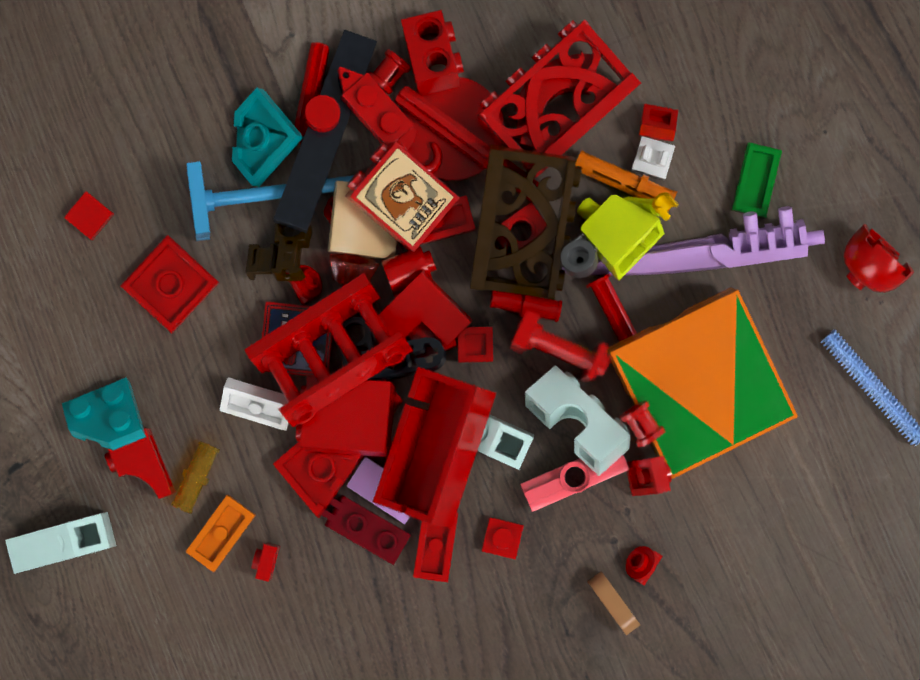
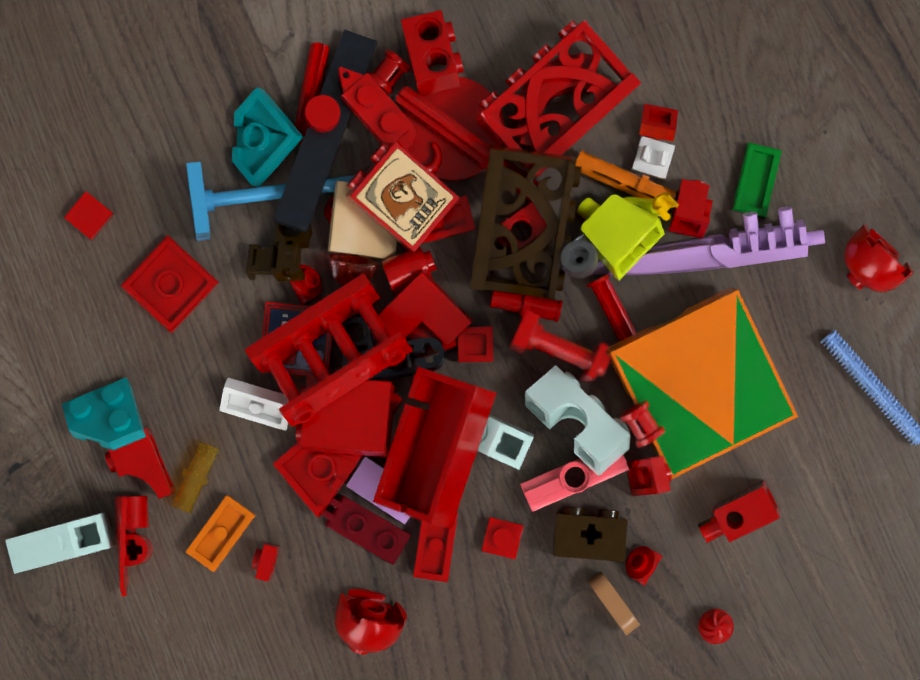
none -> red panel [115,496,153,597]
none -> red cylinder [335,588,407,655]
none -> dark brown brick [553,507,628,562]
none -> red brick [669,179,713,239]
none -> red torso [698,480,780,543]
none -> red plate [698,609,734,644]

